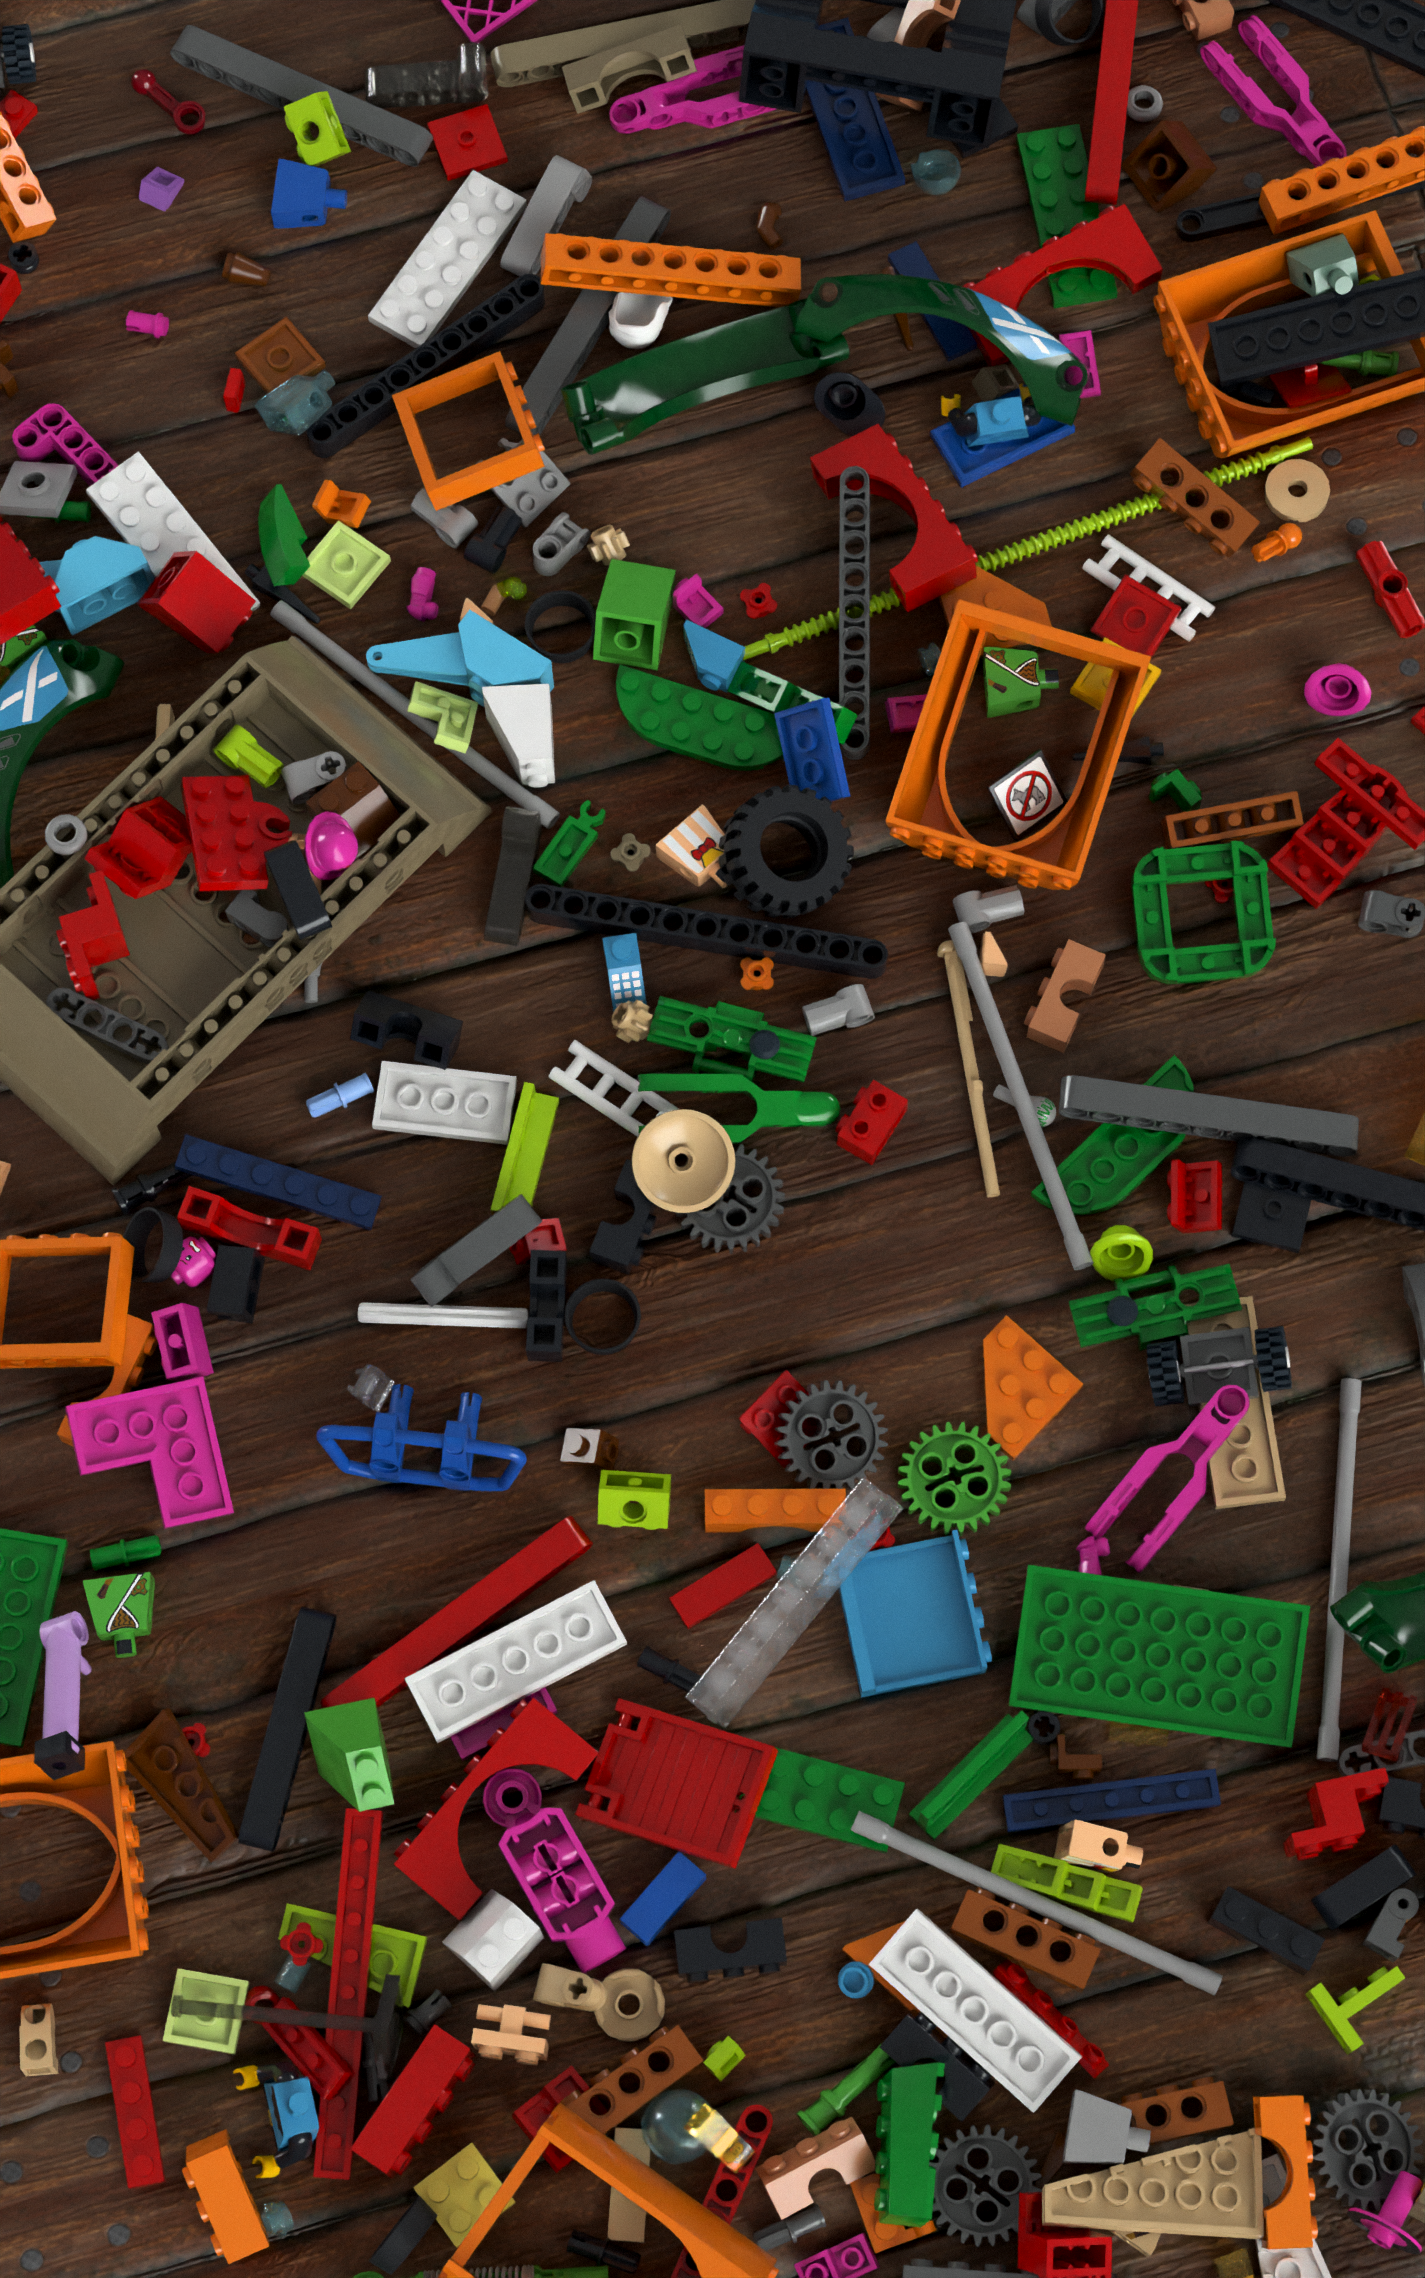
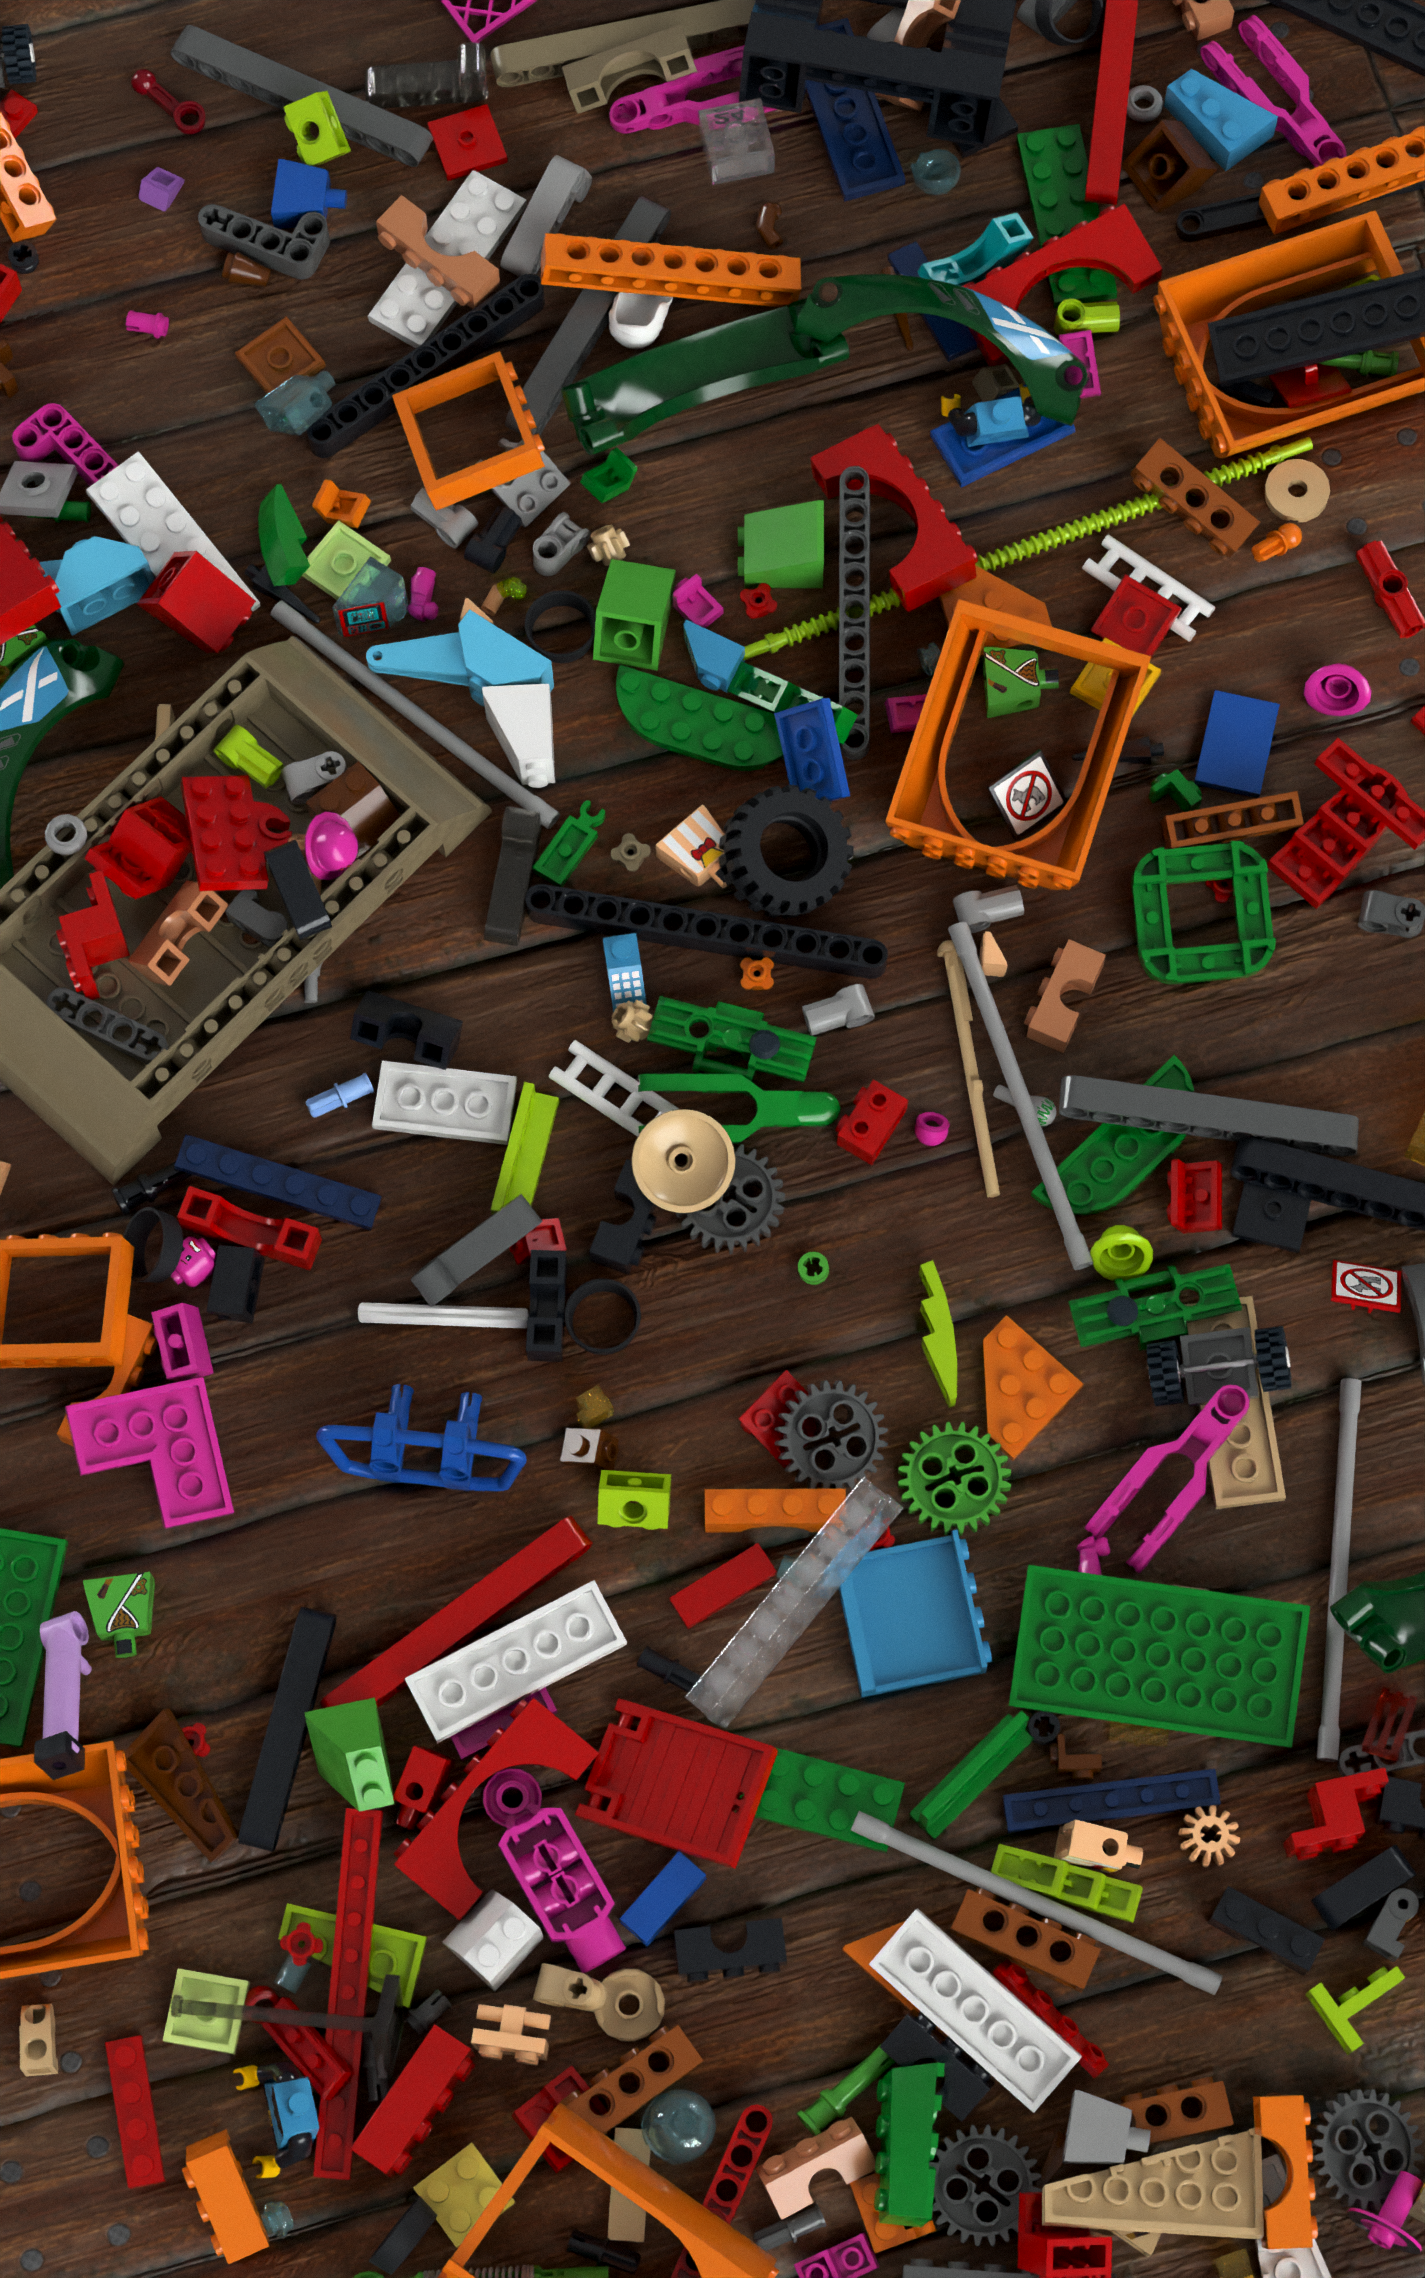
green axle [90,1535,162,1571] -> none
red tile [223,368,246,413] -> none
clear tile [347,1364,395,1412] -> none
yellowish green plate [407,681,478,754] -> none
clear yellow leg [683,2103,755,2174] -> none
lime plate [703,2036,746,2082] -> none
black piece [814,372,886,437] -> none
dark azure plate [838,1961,874,1999] -> none
sand green torso [1286,234,1359,297] -> none
none -> nougat arch [128,880,229,986]
none -> dark grey beam [198,204,330,280]
none -> clear light blue slope [332,556,408,637]
none -> nougat arch [376,195,500,309]
none -> red torso [394,1746,455,1830]
none -> clear yellow piece [576,1385,614,1429]
none -> green bracket [580,447,637,504]
none -> clear brick [698,98,775,185]
none -> bright green slope [738,500,824,588]
none -> bright green bush [798,1252,829,1285]
none -> dark pink piece [914,1112,950,1146]
none -> teal arch [917,212,1034,286]
none -> lime slope [919,1260,957,1408]
none -> lime piece [1054,298,1120,336]
none -> dark azure wedge [1164,69,1278,171]
none -> light nougat gear [1178,1805,1240,1867]
none -> blue tile [1194,690,1280,798]
none -> piece [1331,1259,1401,1313]

